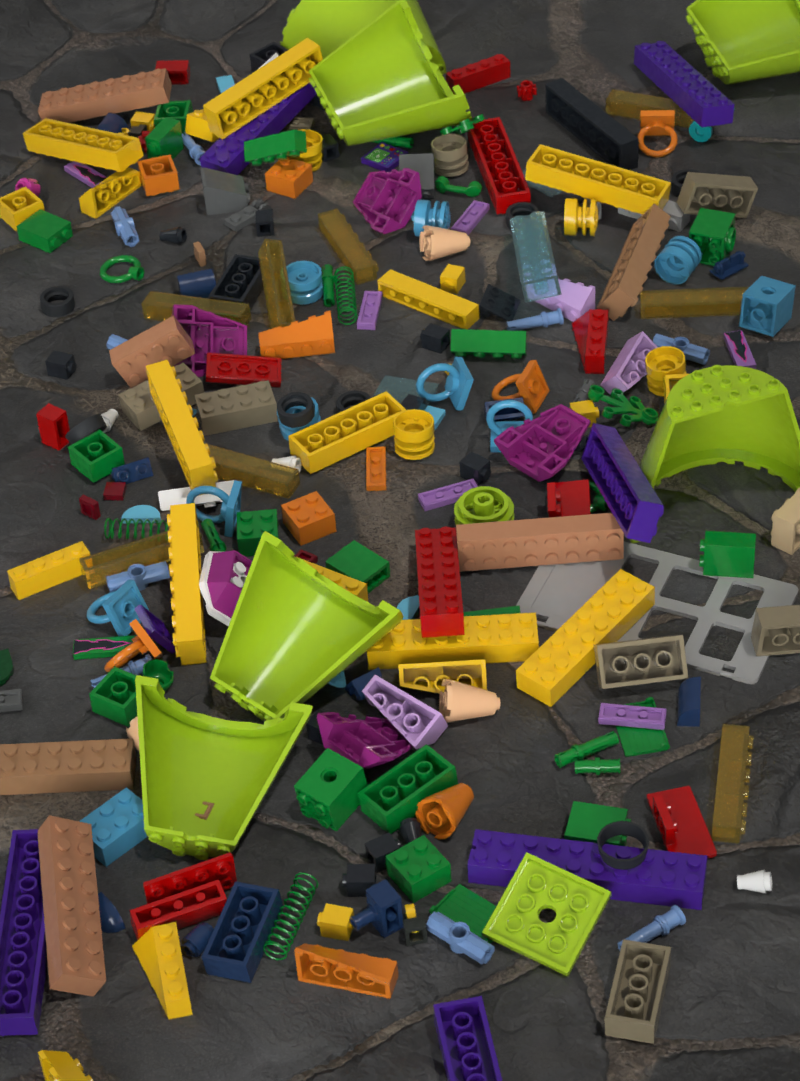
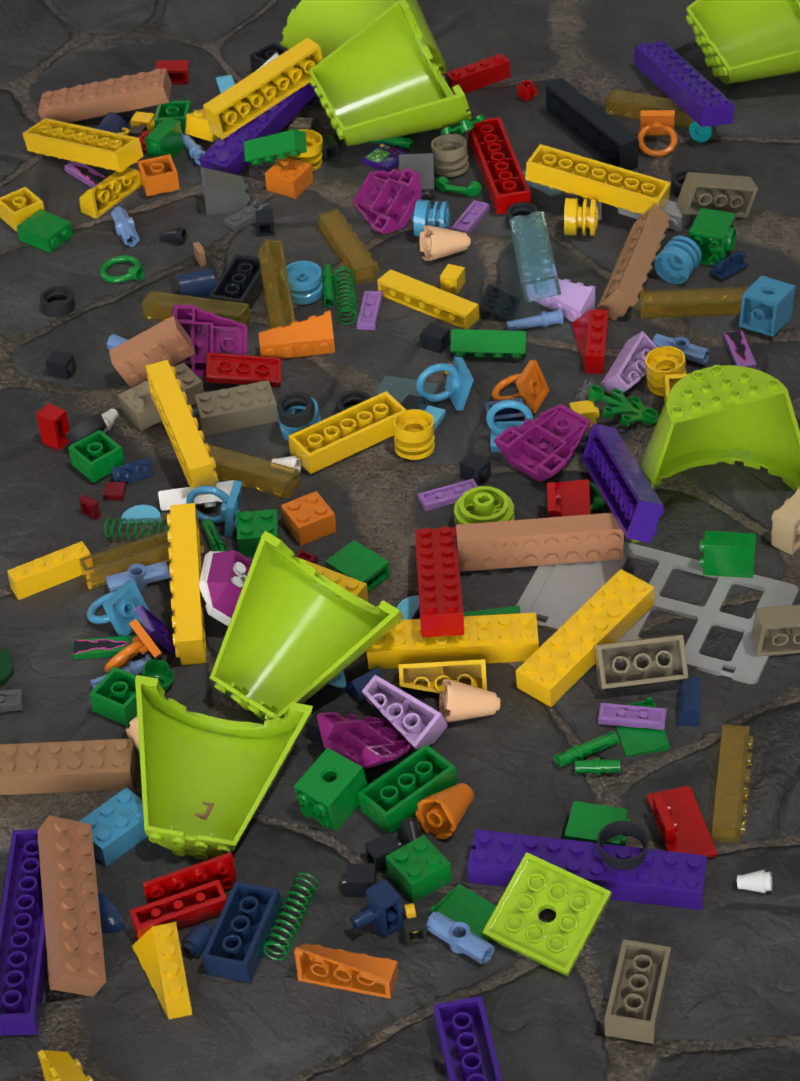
dark pink head [15,178,41,197] -> none
yellow brick [317,903,354,941] -> none
orange tile [366,446,386,491] -> none
medium blue pin [617,905,686,950] -> none

